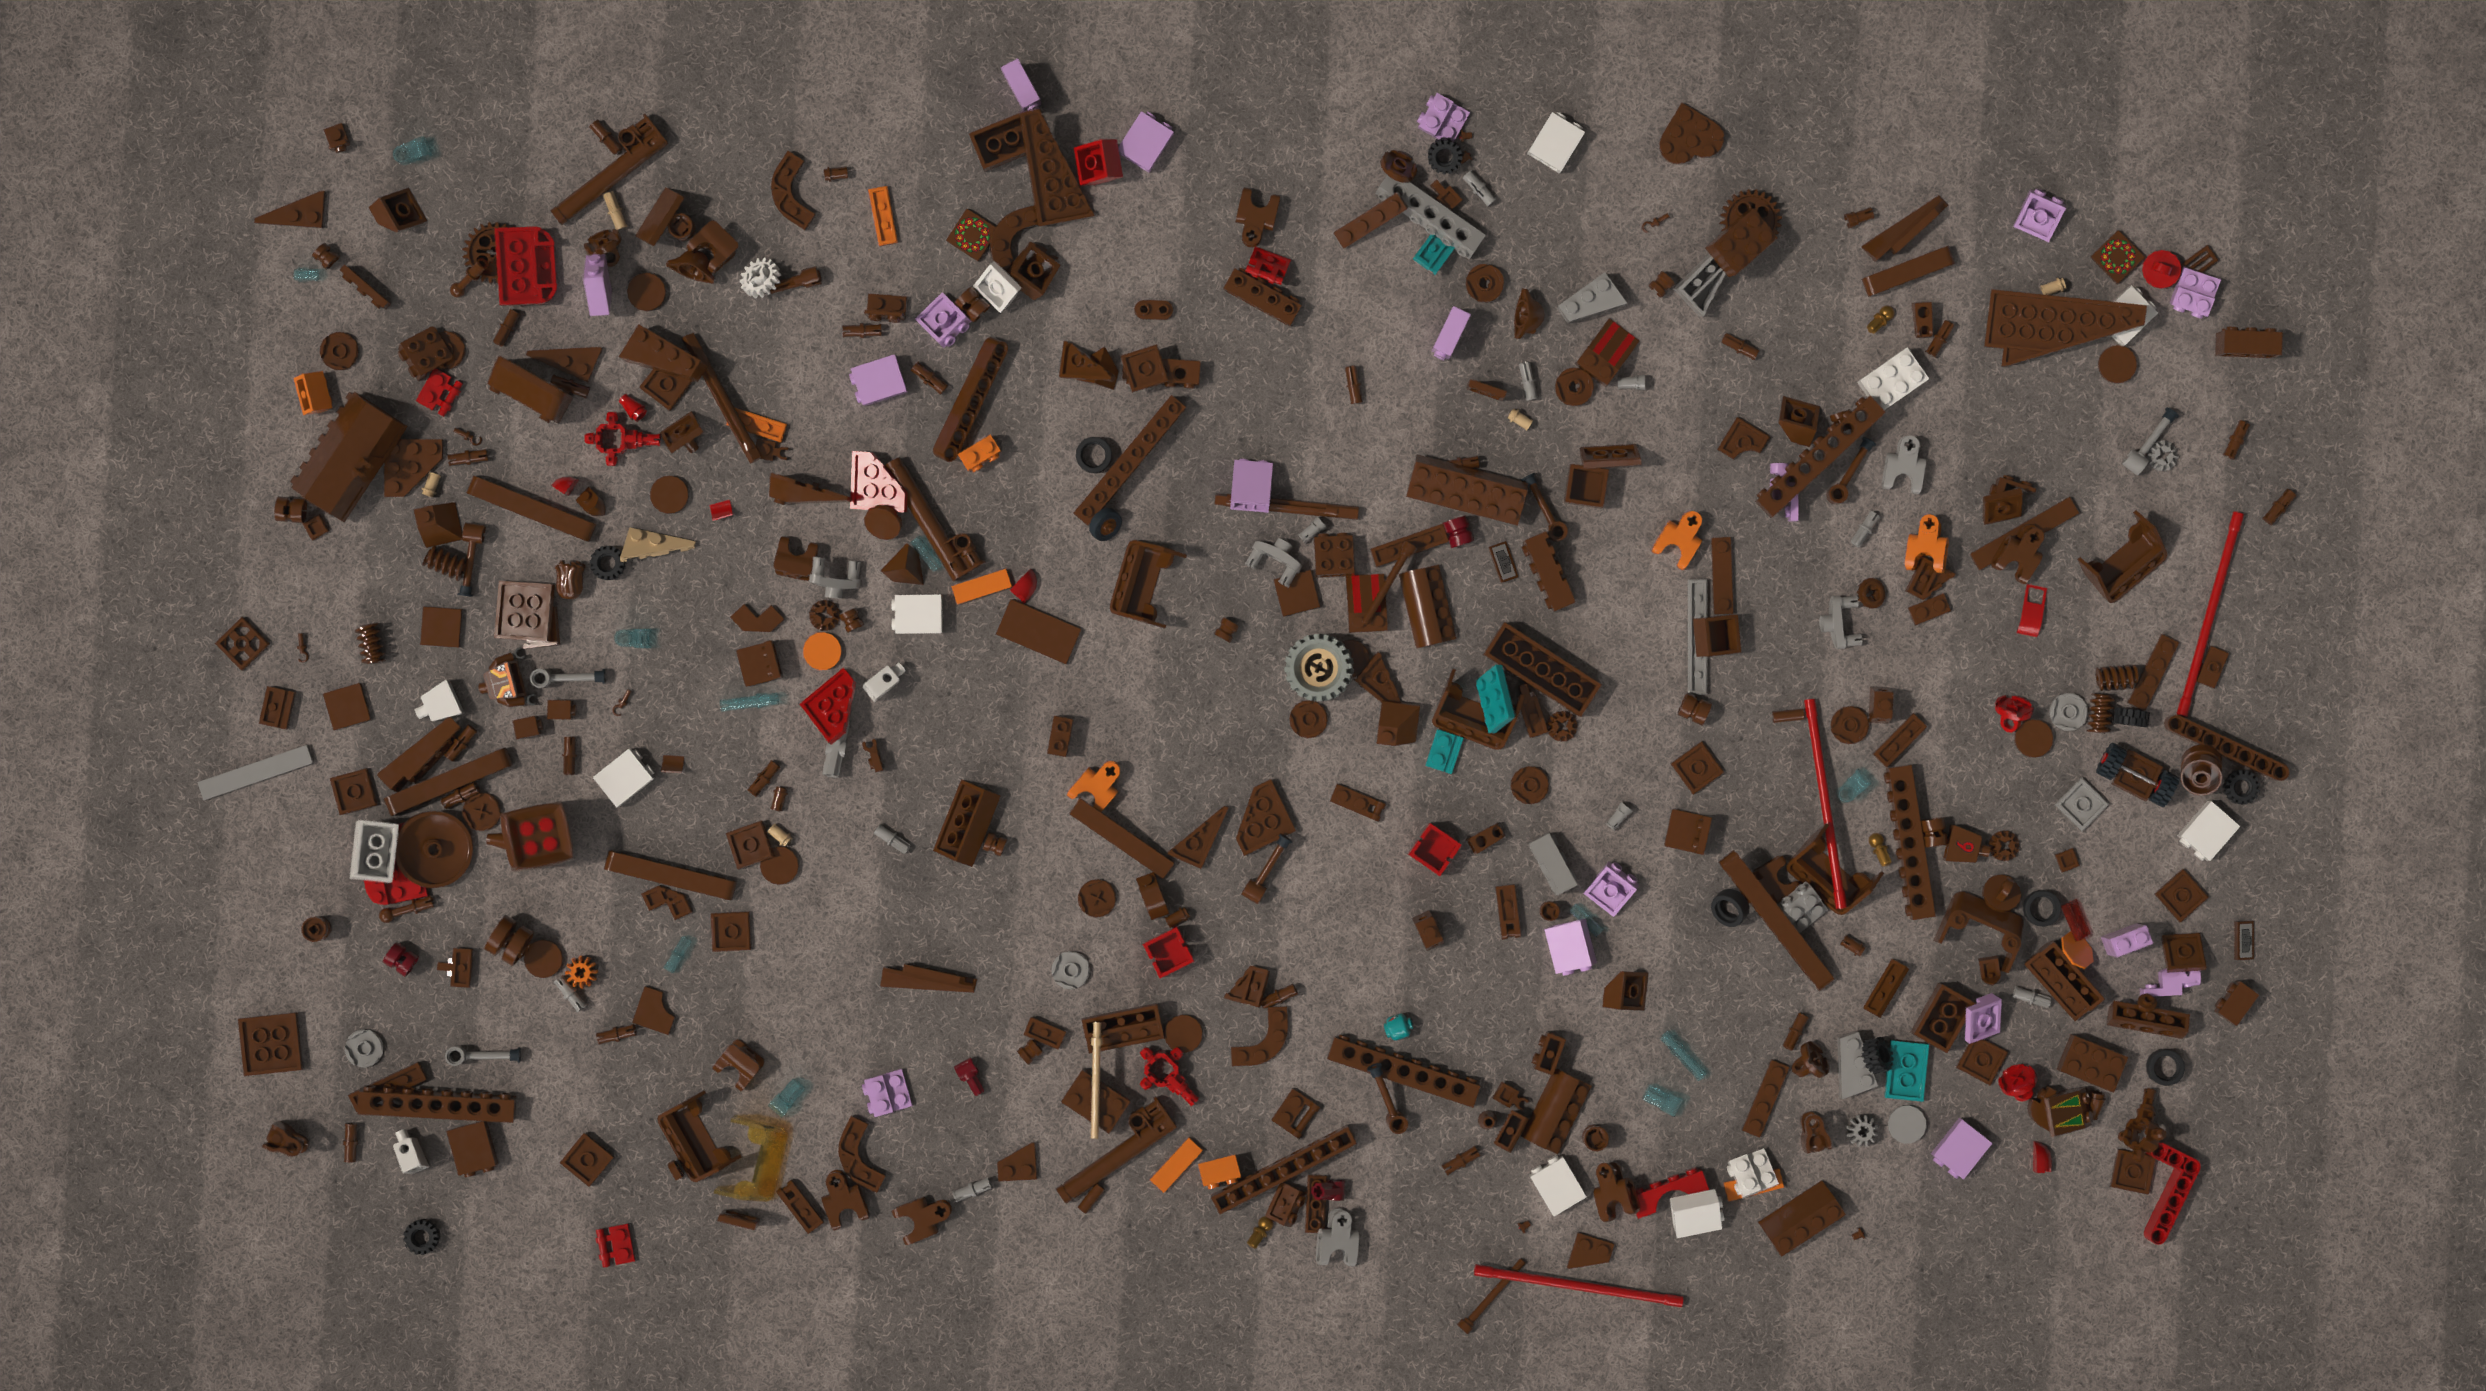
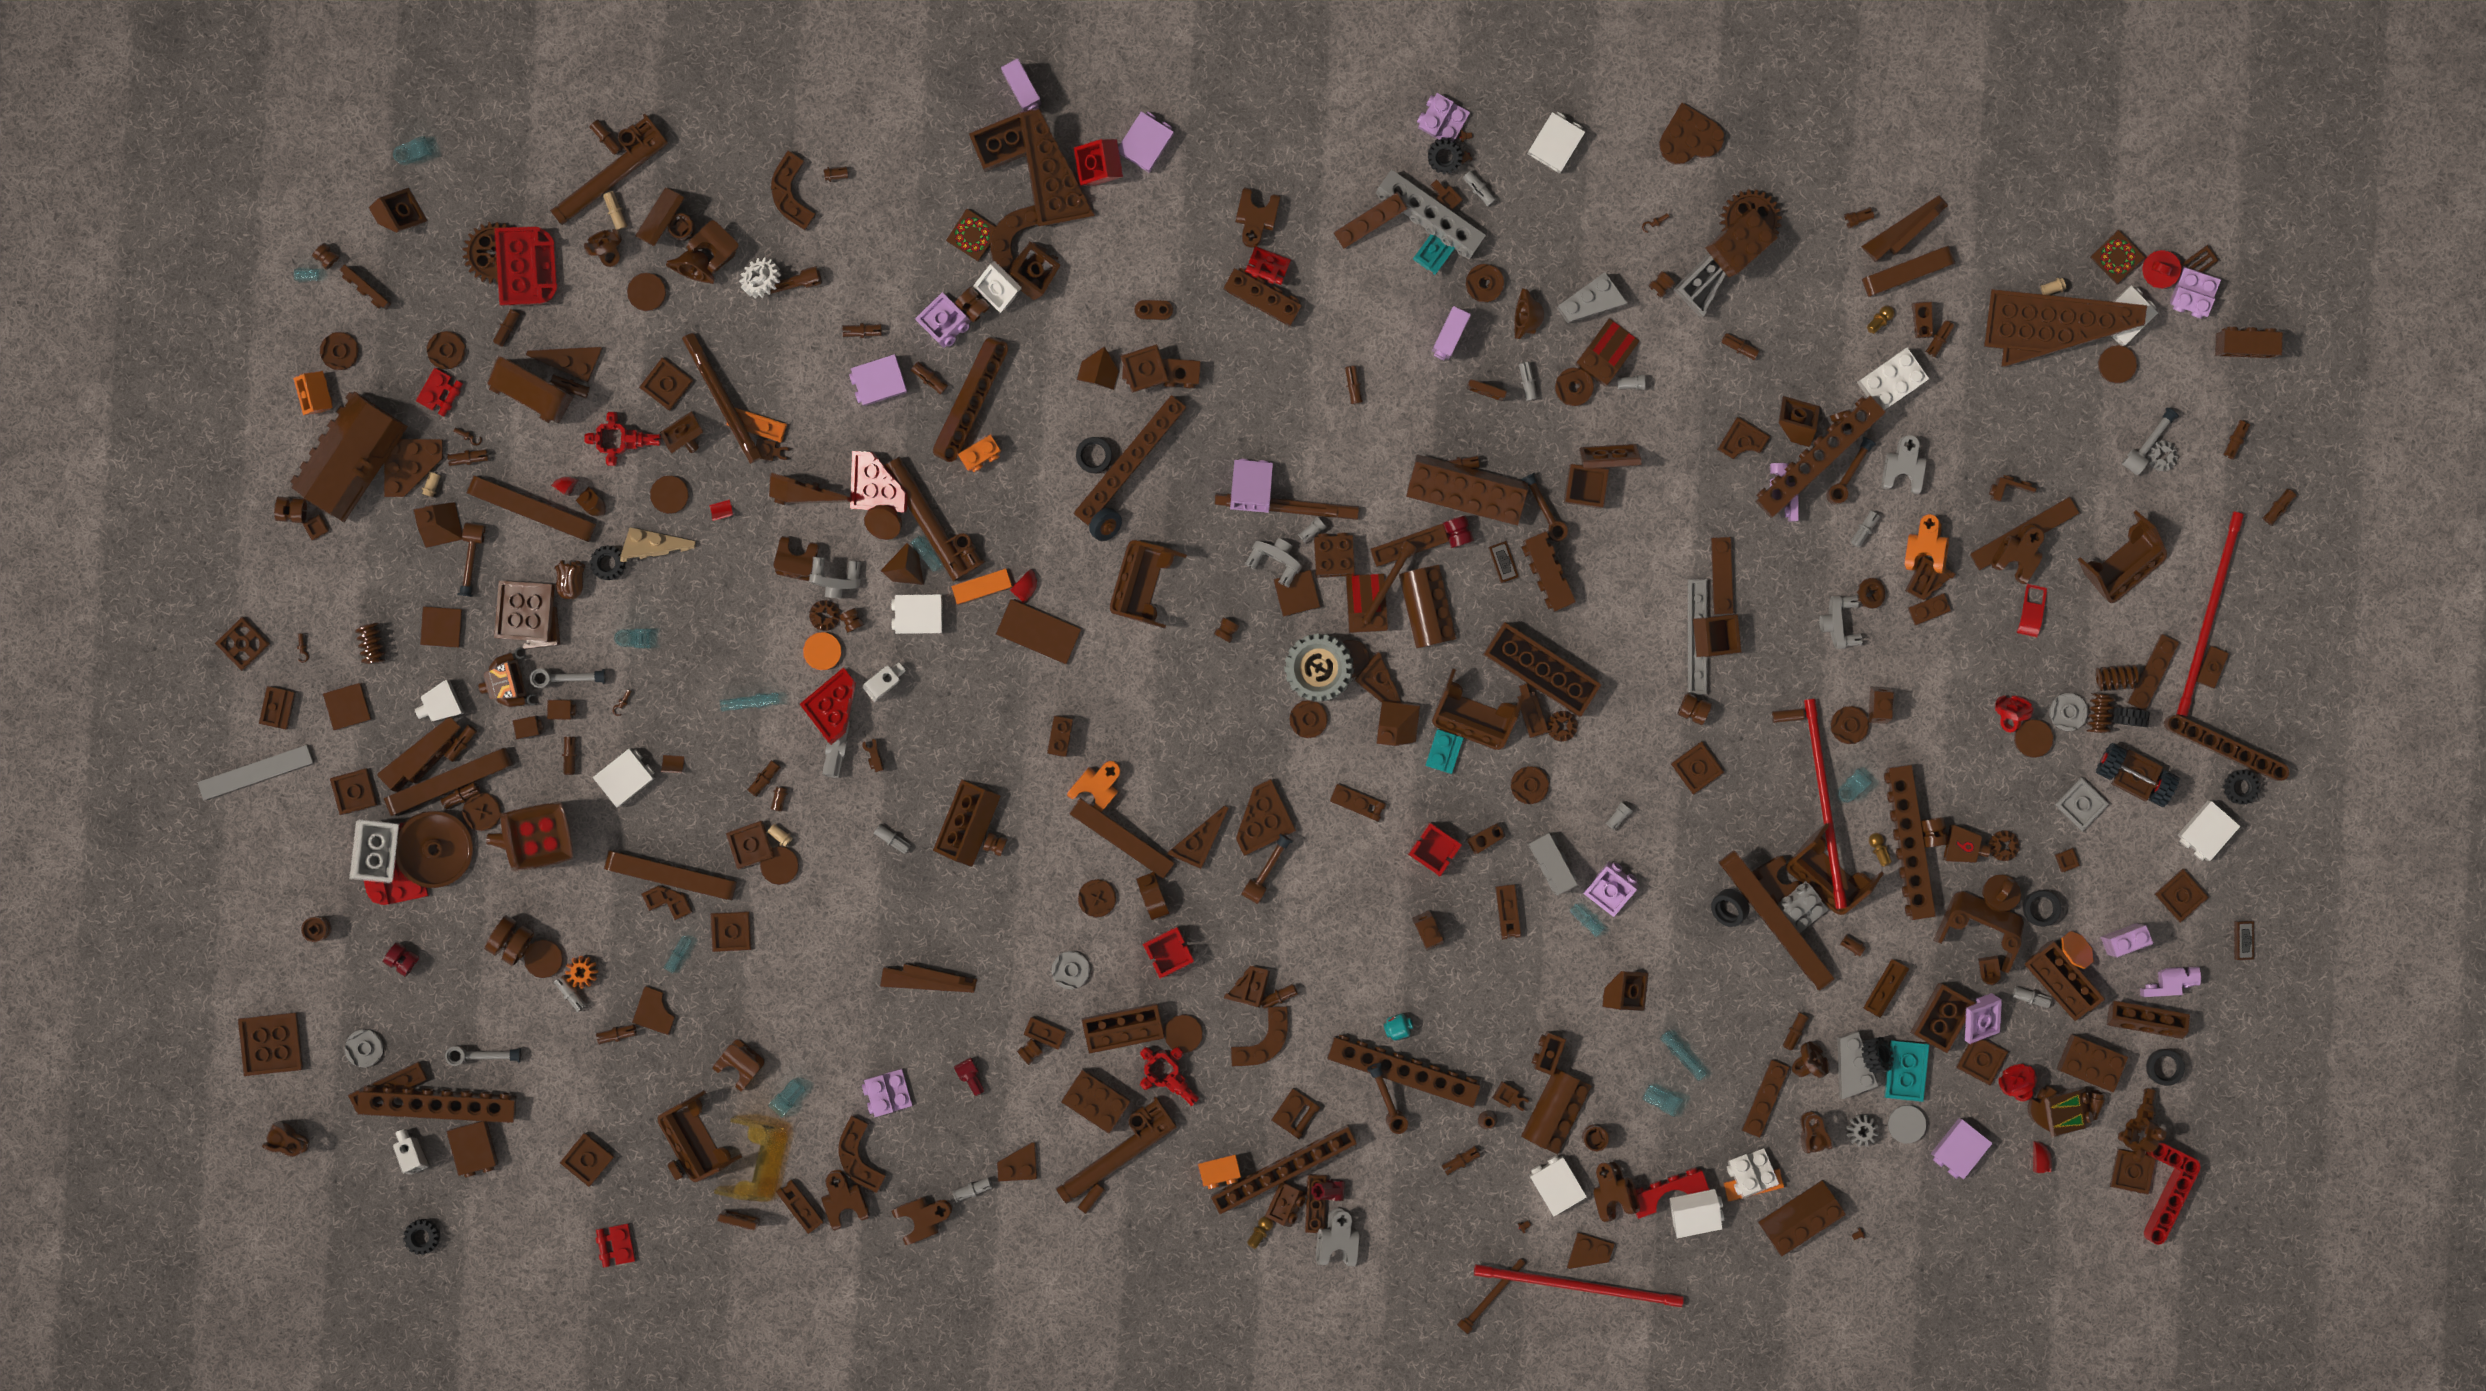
reddish brown wing [254,191,325,228] -> none
reddish brown bracket [323,123,350,153] -> none
reddish brown pin [343,1122,358,1163] -> none
reddish brown pin [379,895,435,923] -> none
reddish brown bracket [398,326,452,382] -> none
reddish brown piece [422,545,466,581] -> none
reddish brown hinge [437,948,473,988] -> none
reddish brown pin [450,258,488,298] -> none
lavender brick [583,254,612,316] -> none
reddish brown wedge [619,324,708,382] -> none
red cone [619,394,647,422] -> none
reddish brown tile [730,604,785,632] -> none
reddish brown bracket [736,640,783,687] -> none
reddish brown bracket [864,293,907,323] -> none
orange tile [868,186,898,246] -> none
reddish brown wing [1059,341,1116,381] -> none
tan bar [1091,1022,1103,1139] -> none
orange tile [1150,1137,1203,1193] -> none
reddish brown pin [1165,907,1190,928] -> none
reddish brown tile [1380,150,1417,183] -> none
teal plate [1476,665,1515,733] -> none
reddish brown brick [1493,1110,1529,1153] -> none
tan pin [1507,408,1533,431] -> none
reddish brown wheel [1539,901,1560,921] -> none
lavender brick [1544,919,1597,976] -> none
orange piece [1652,511,1702,570] -> none
reddish brown bracket [1664,809,1712,855] -> none
reddish brown plate [1872,713,1927,768] -> none
reddish brown tile [1983,488,2023,525] -> none
lavender plate [2014,188,2066,242] -> none
clear red tile [2061,899,2091,942] -> none
reddish brown plate [2137,994,2157,1012] -> none
reddish brown tile [2161,933,2207,973] -> none
reddish brown wheel [2181,745,2222,796] -> none
reddish brown brick [2214,980,2259,1026] -> none

